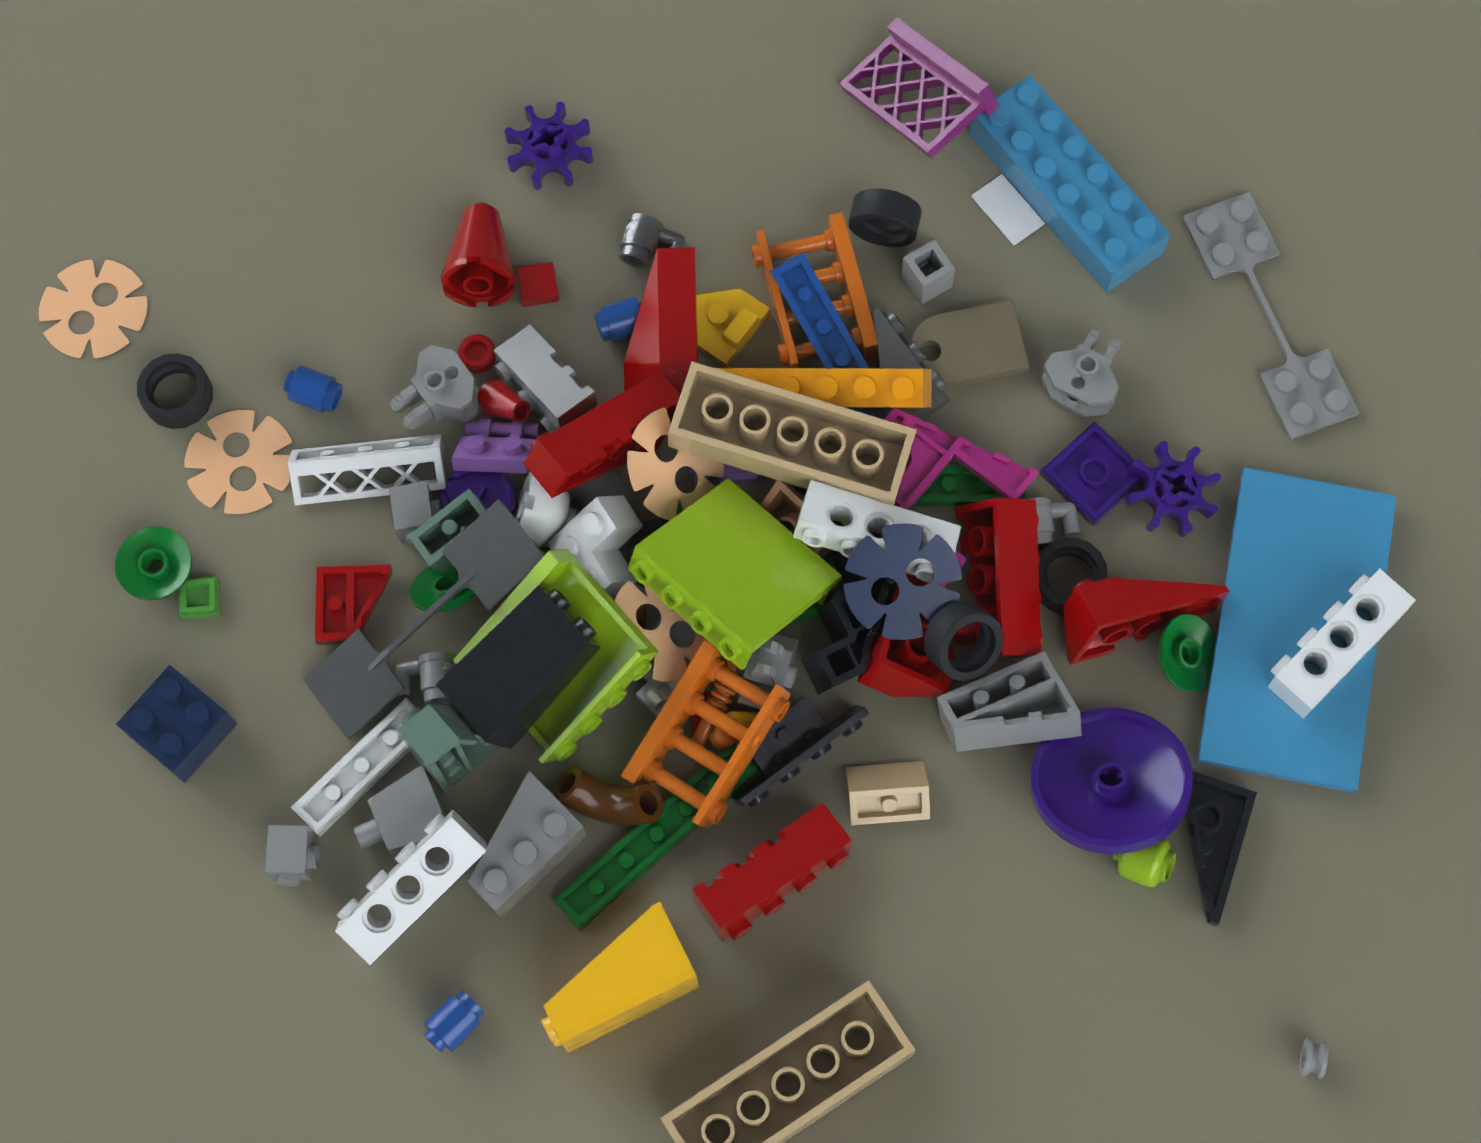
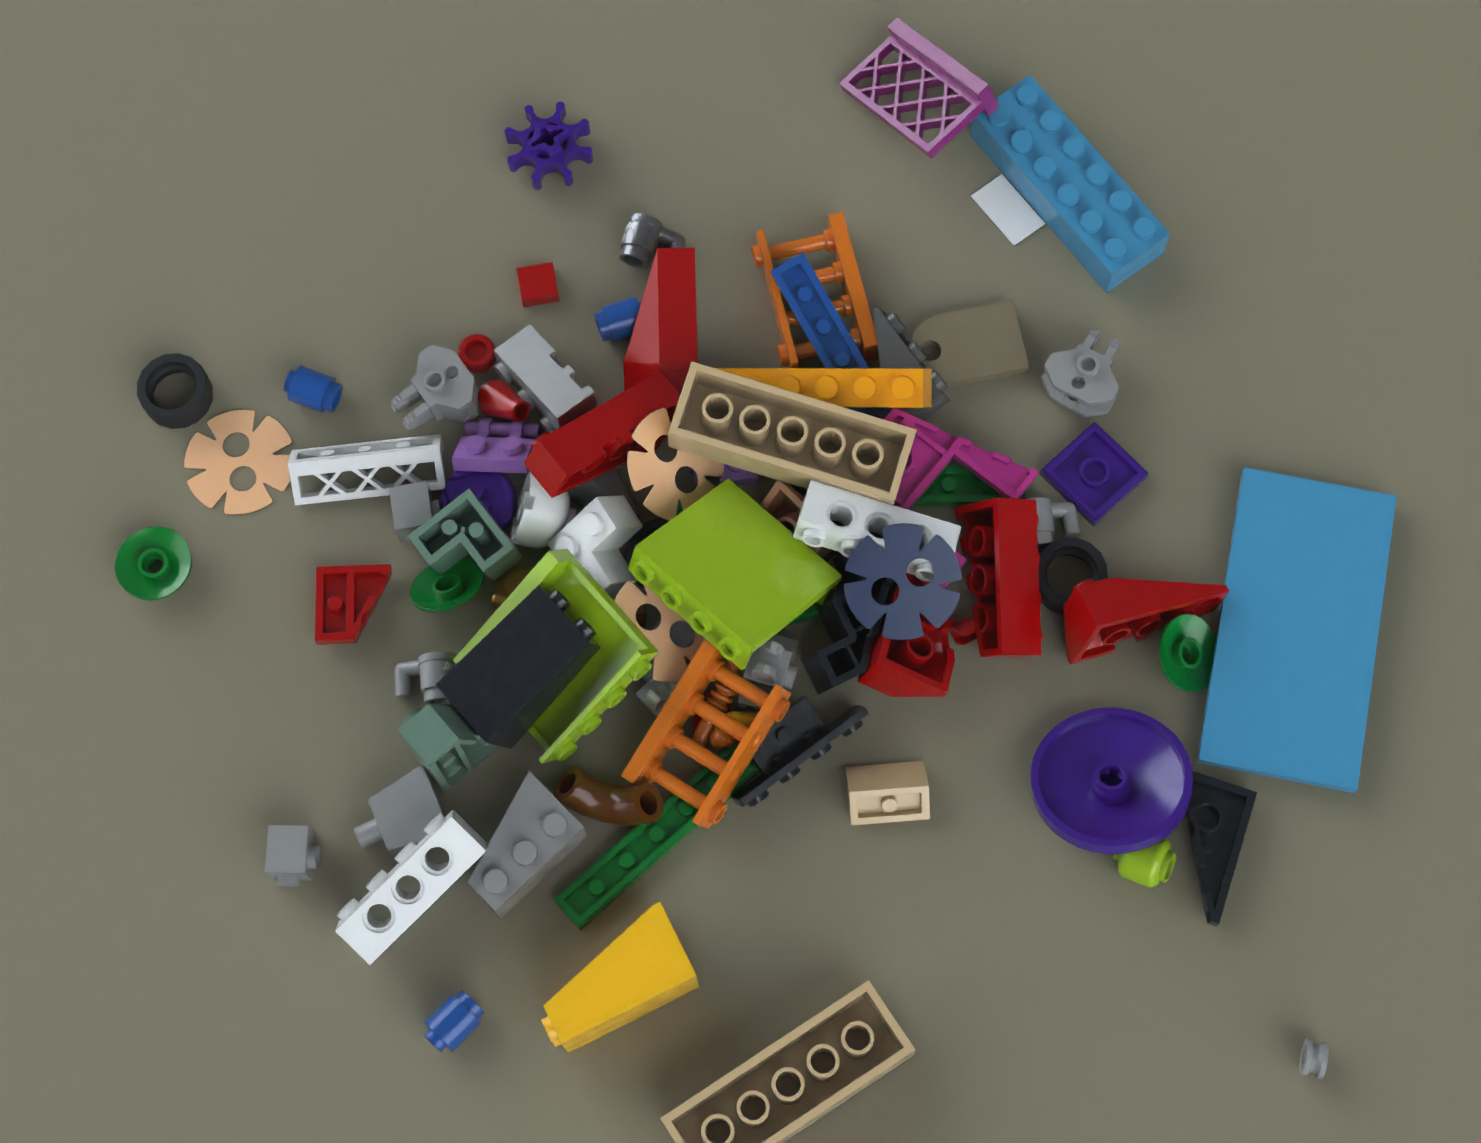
light nougat piece [39,259,148,359] -> none
dark blue brick [116,665,237,783] -> none
bright green tile [179,576,221,620] -> none
white tile [291,698,416,837] -> none
dark grey hinge [303,499,544,739] -> none
red cone [441,203,516,308] -> none
red wedge [691,802,852,942] -> none
yellow plate [696,288,770,368] -> none
black tyre [848,189,922,247] -> none
light grey brick [901,239,955,305] -> none
black tyre [924,600,1003,681] -> none
light grey wedge [936,651,1082,752] -> none
dark purple gear [1125,441,1221,537] -> none
light grey hinge [1182,191,1360,440] -> none
white brick [1268,568,1416,719] -> none

